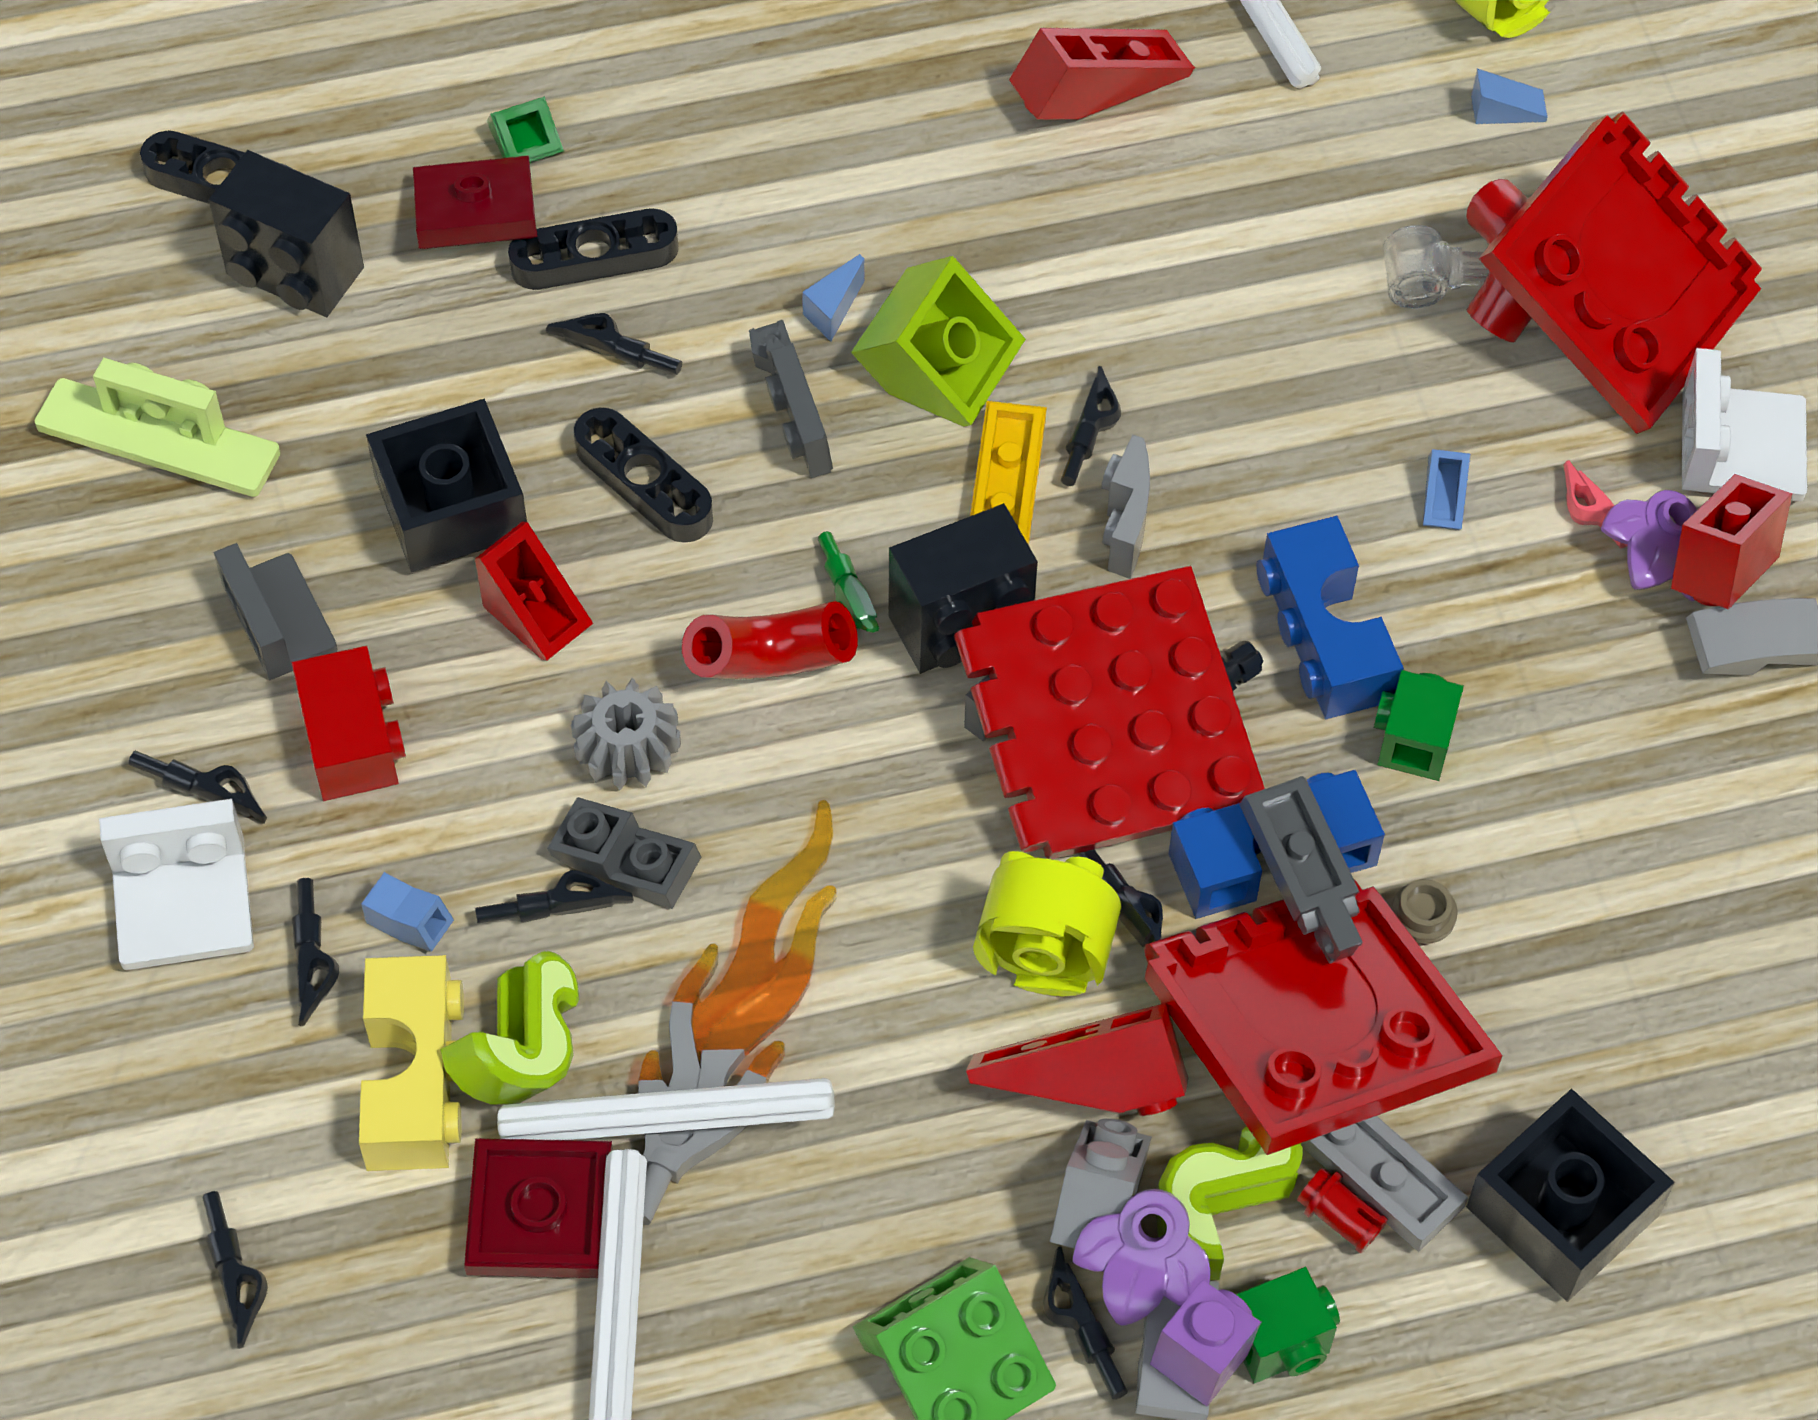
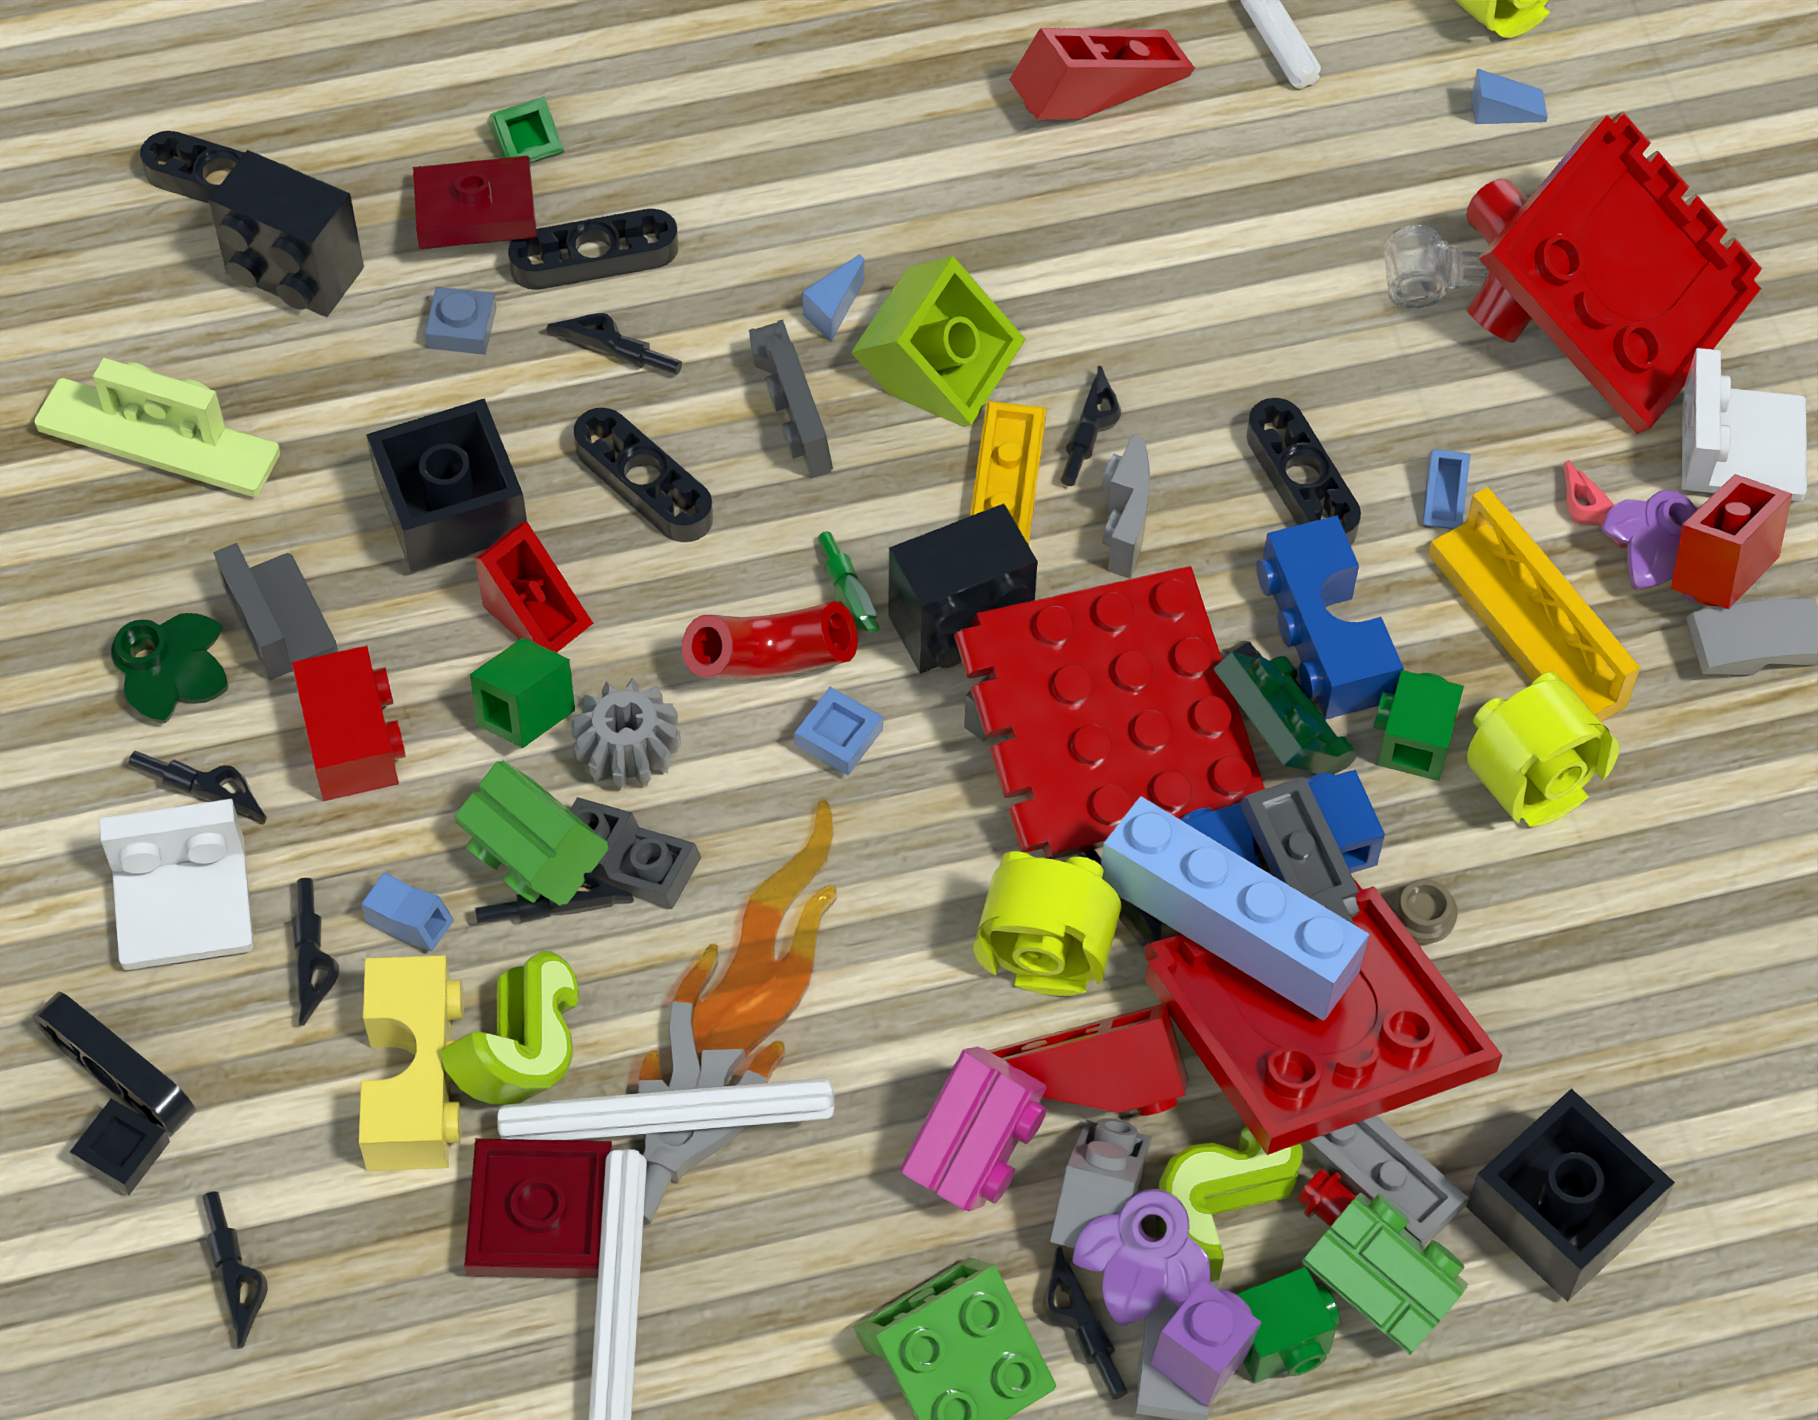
none -> black beam [33,991,196,1137]
none -> black plate [69,1099,170,1195]
none -> dark green plate [111,613,229,723]
none -> sand blue plate [425,287,496,355]
none -> bright green brick [455,760,609,906]
none -> green brick [470,637,575,748]
none -> medium blue plate [794,687,883,776]
none -> dark pink brick [899,1046,1047,1211]
none -> light blue brick [1101,796,1370,1021]
none -> dark green plate [1214,652,1357,774]
none -> black beam [1247,398,1361,545]
none -> bright green brick [1301,1192,1468,1355]
none -> yellow fence [1428,487,1641,722]
none -> neon yellow brick [1467,672,1619,827]

